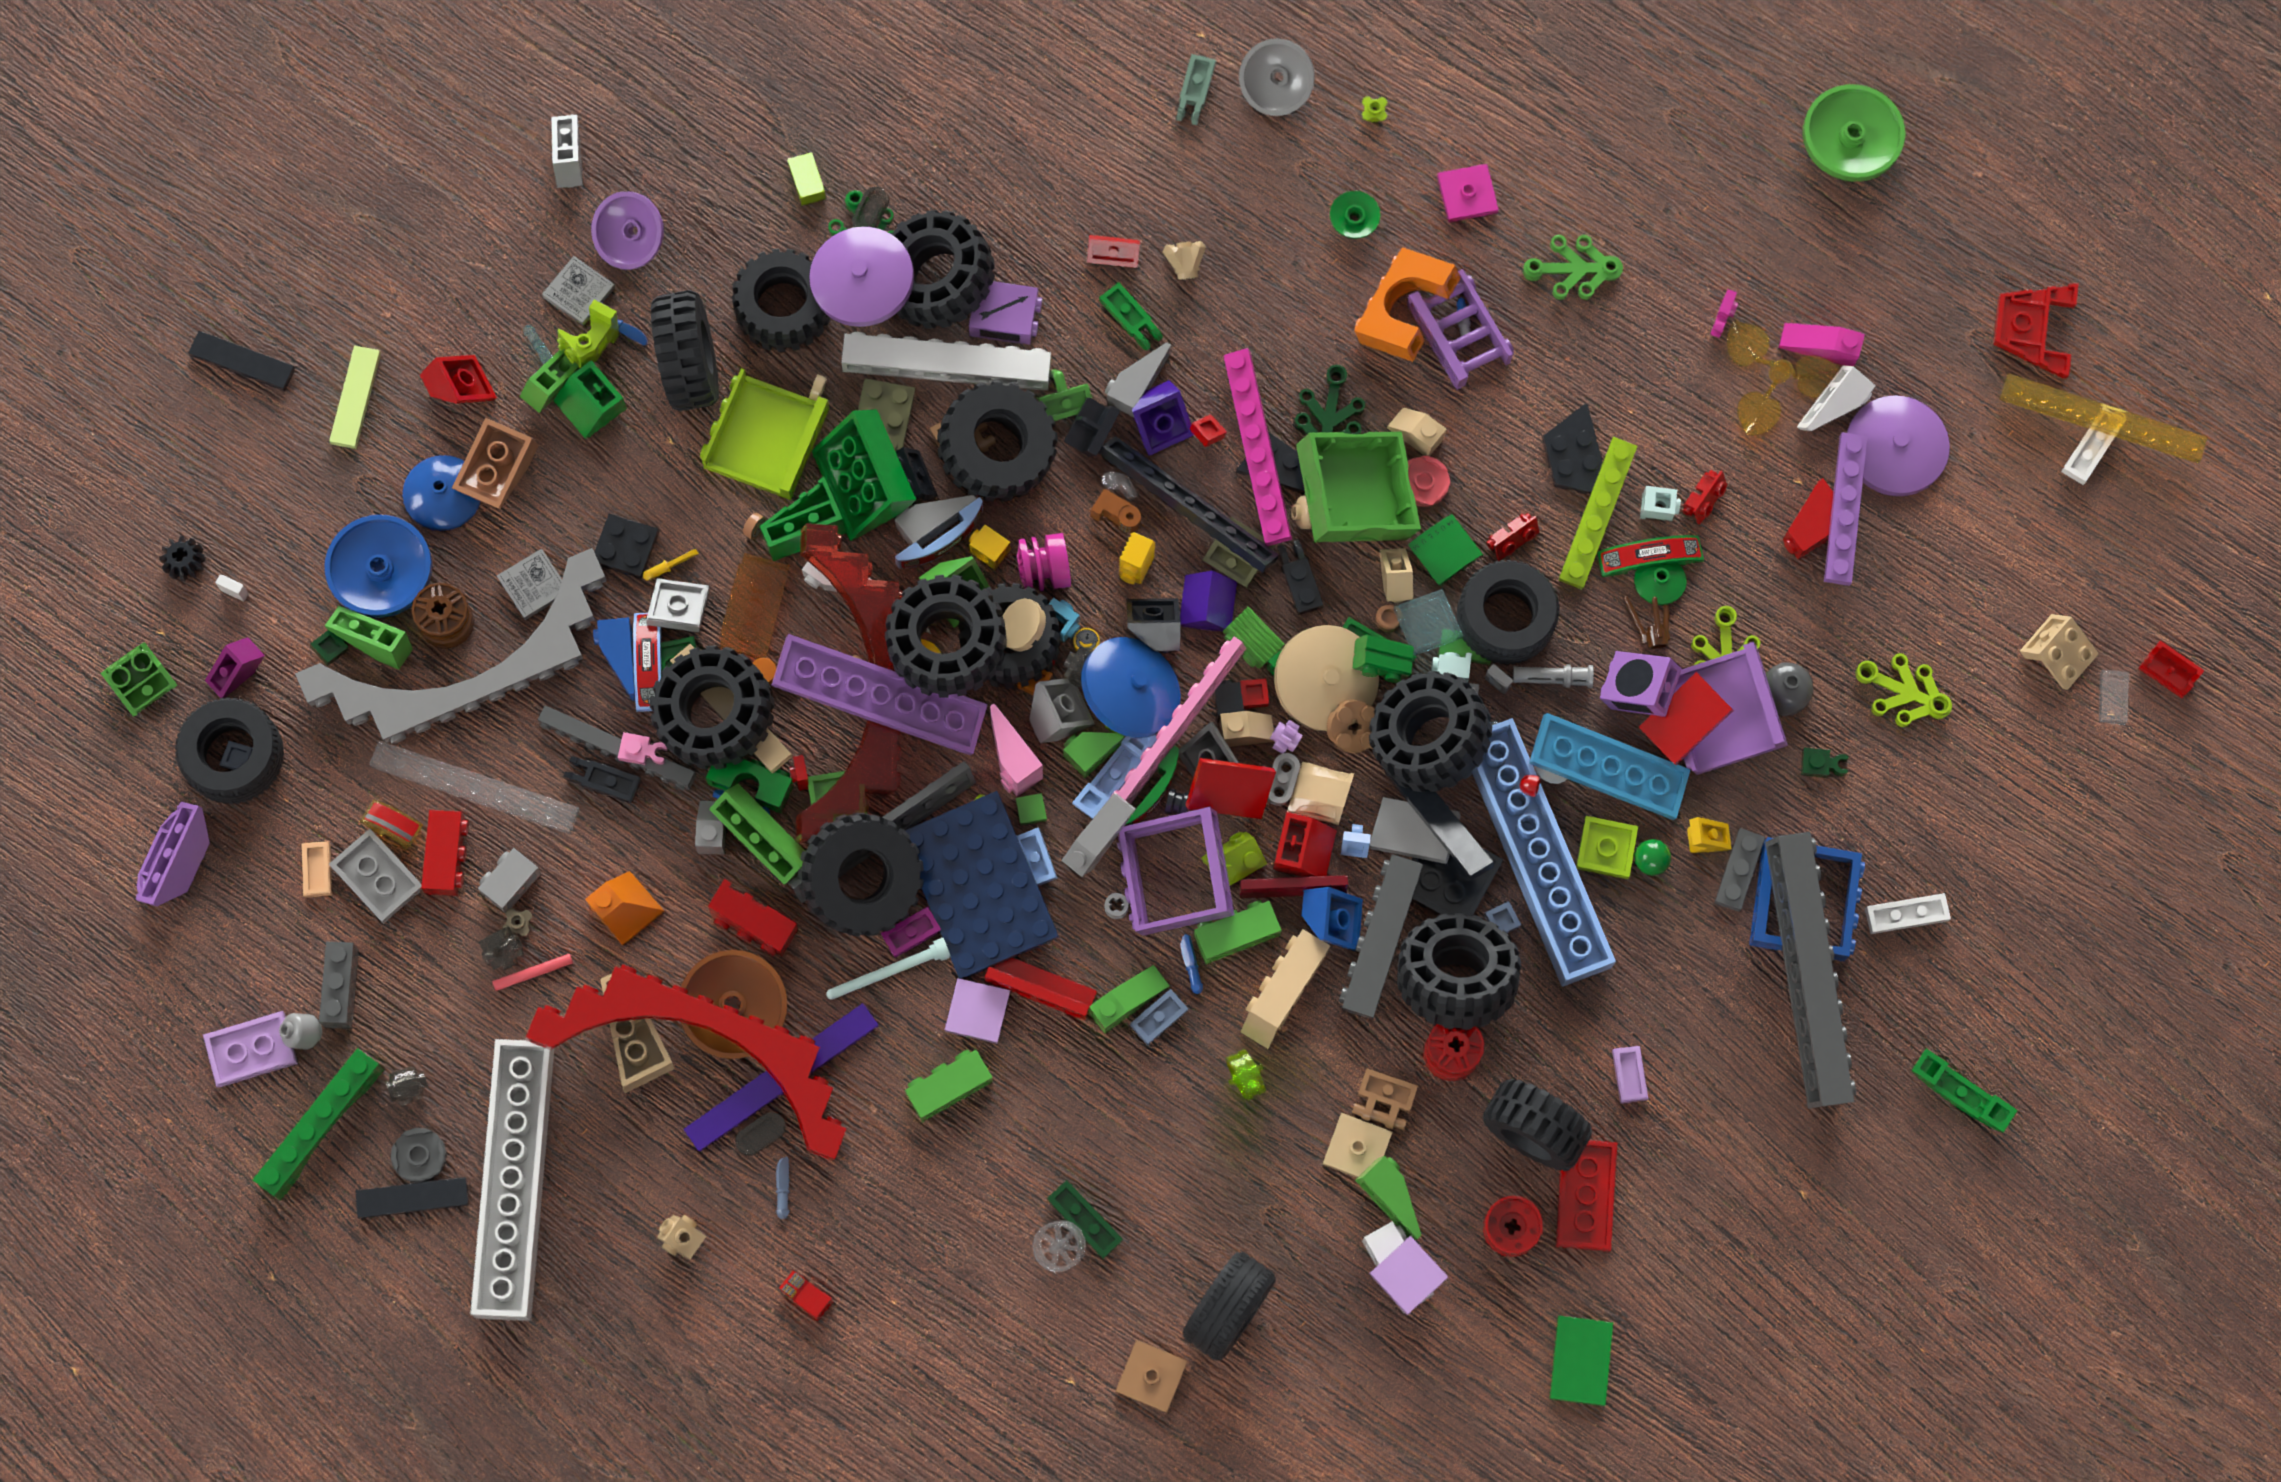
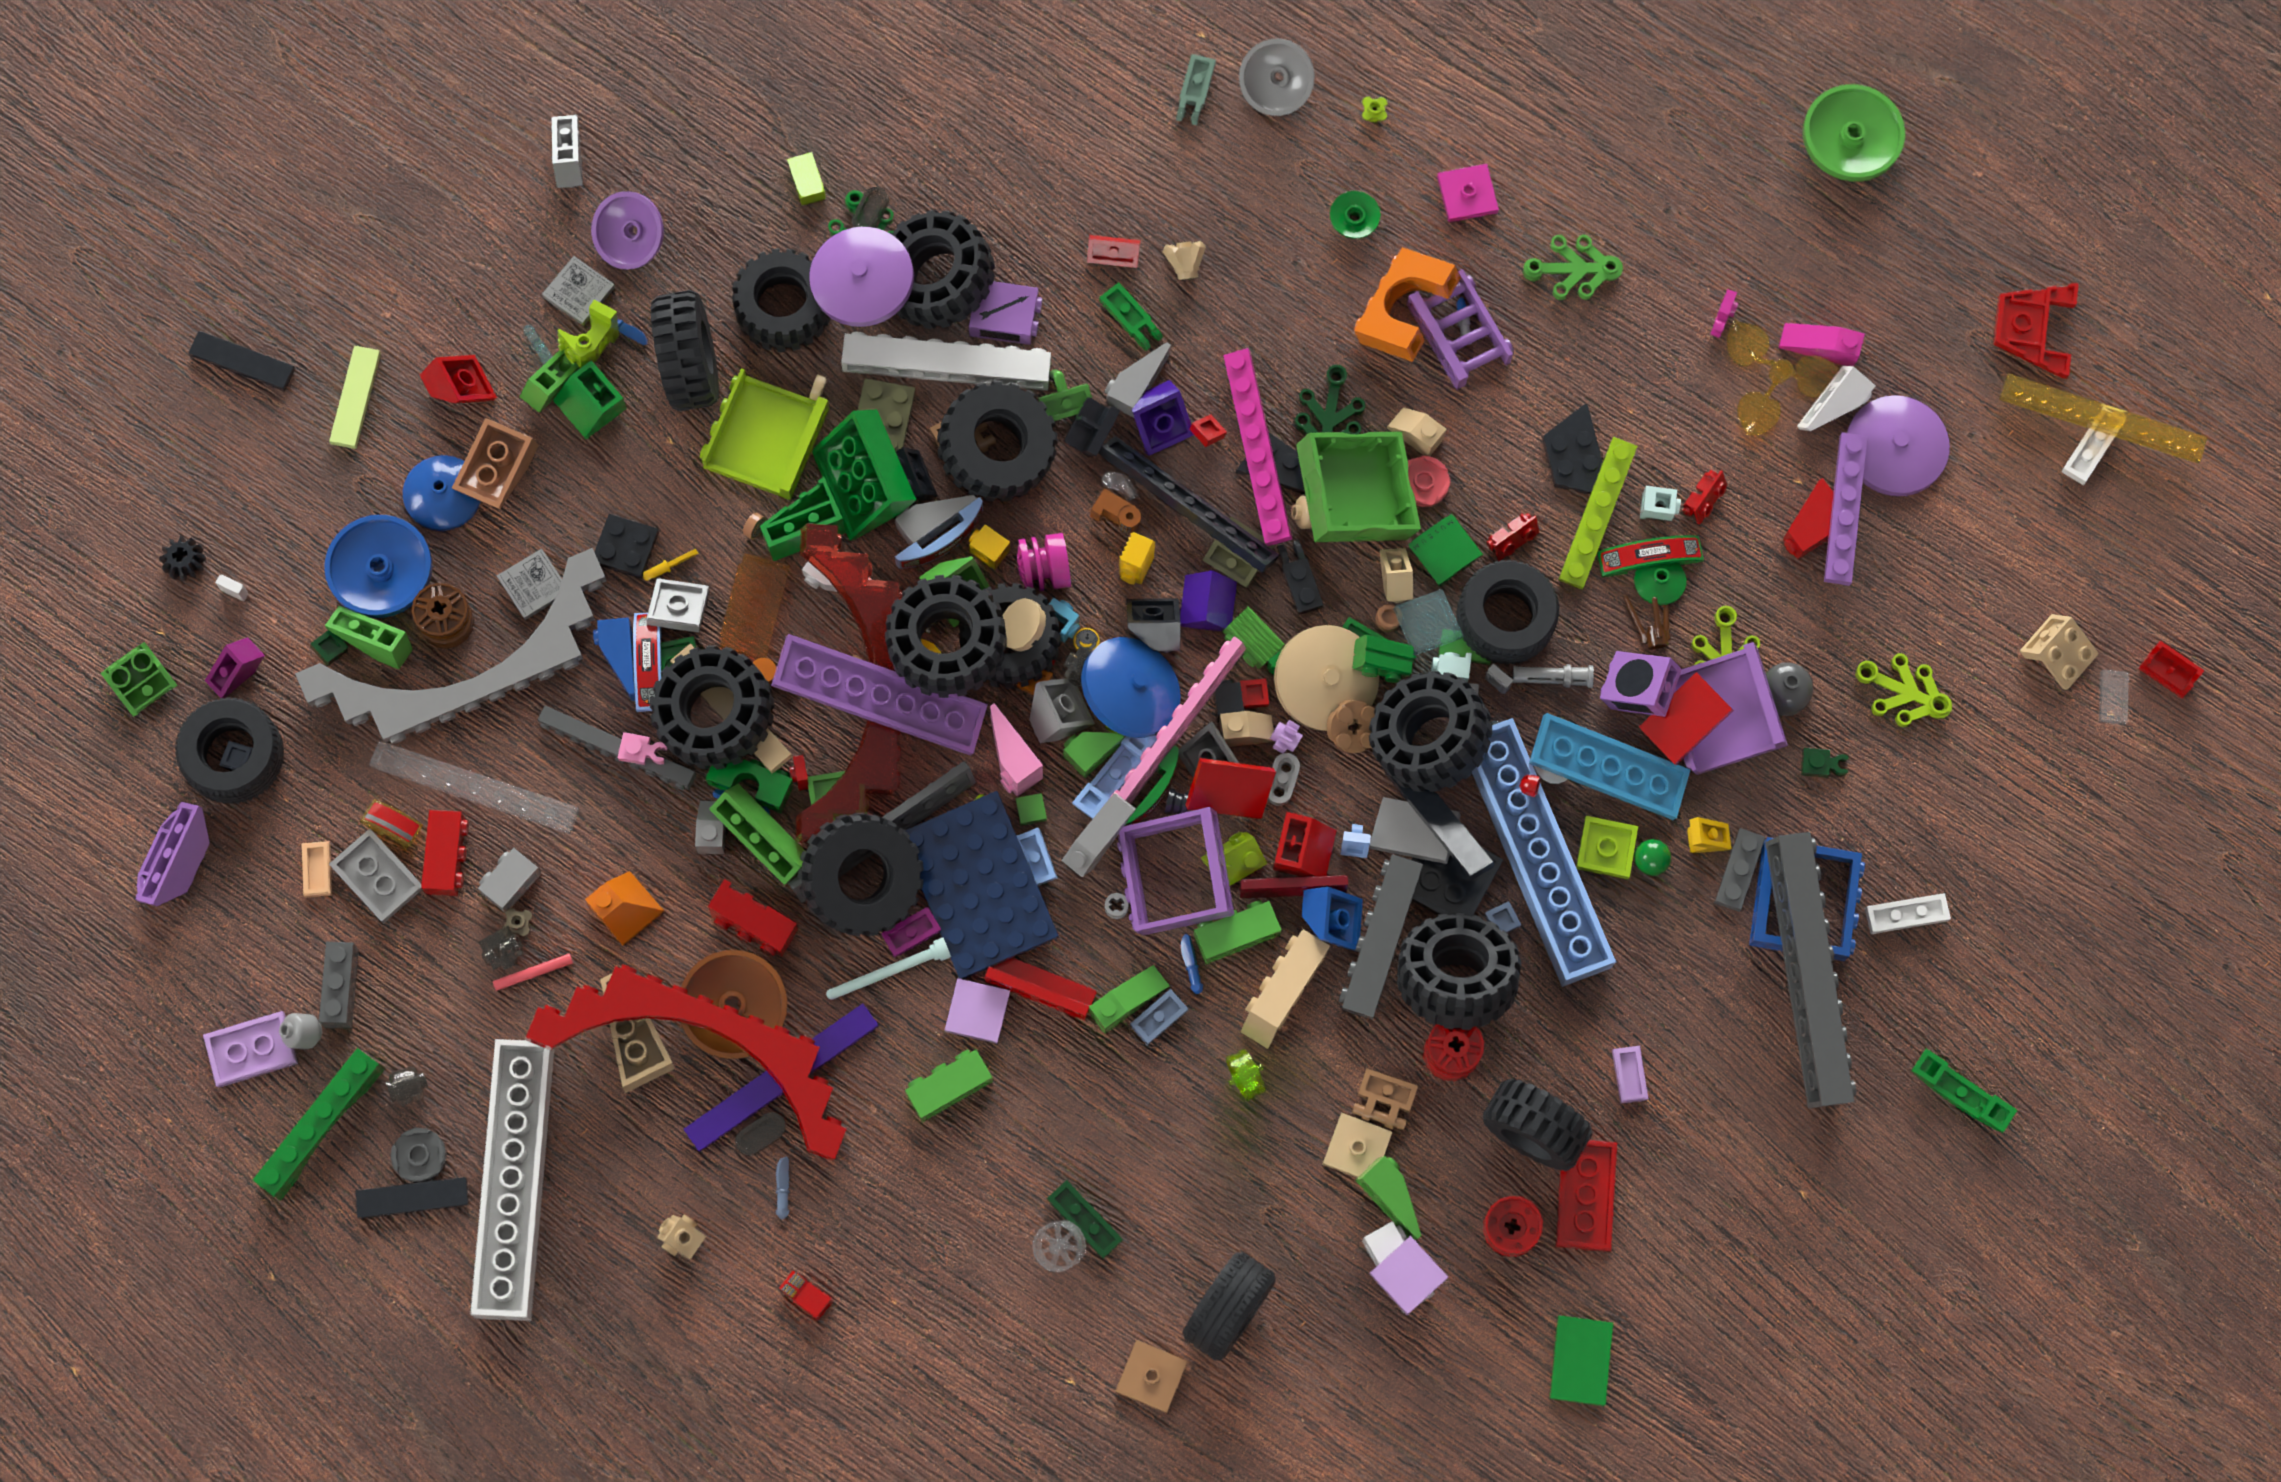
black hinge [563,756,642,804] -> none
tan slope [1287,762,1354,825] -> none

